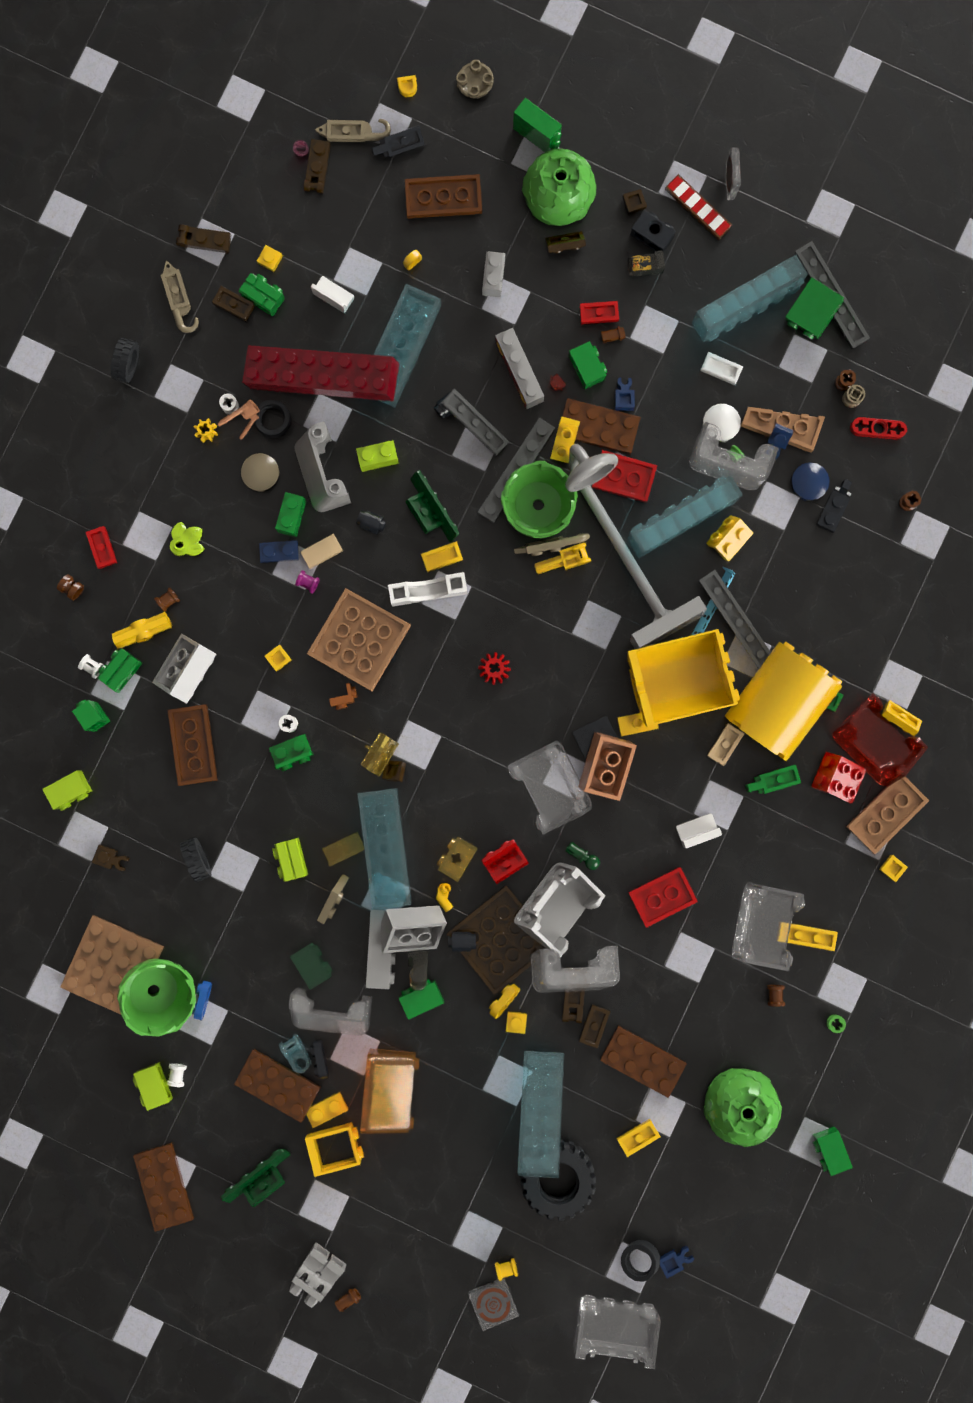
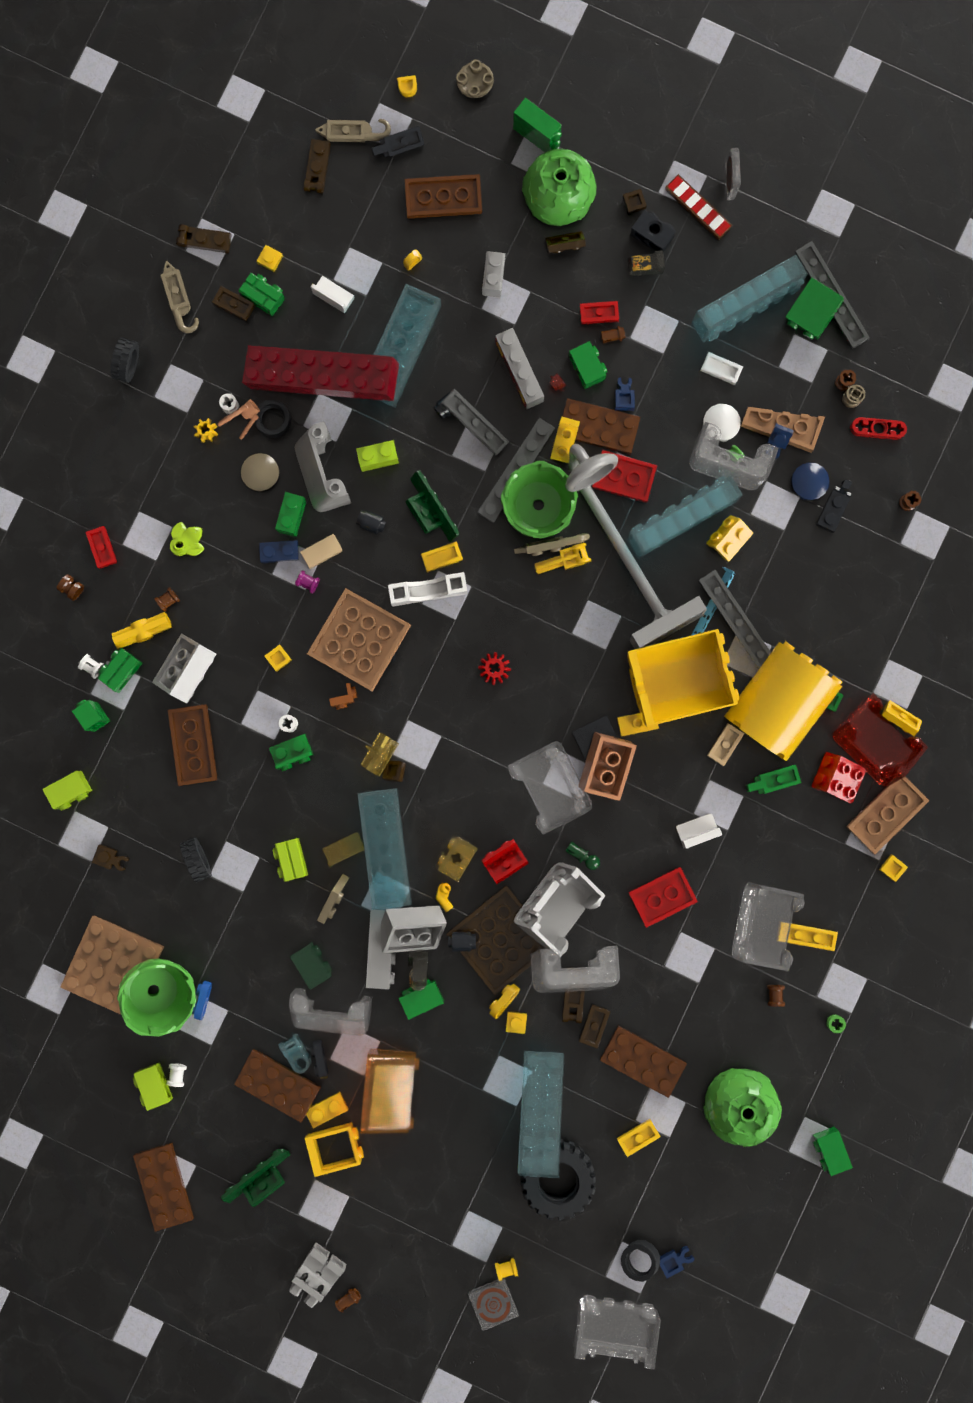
clear pink hinge [293,140,309,157] -> none

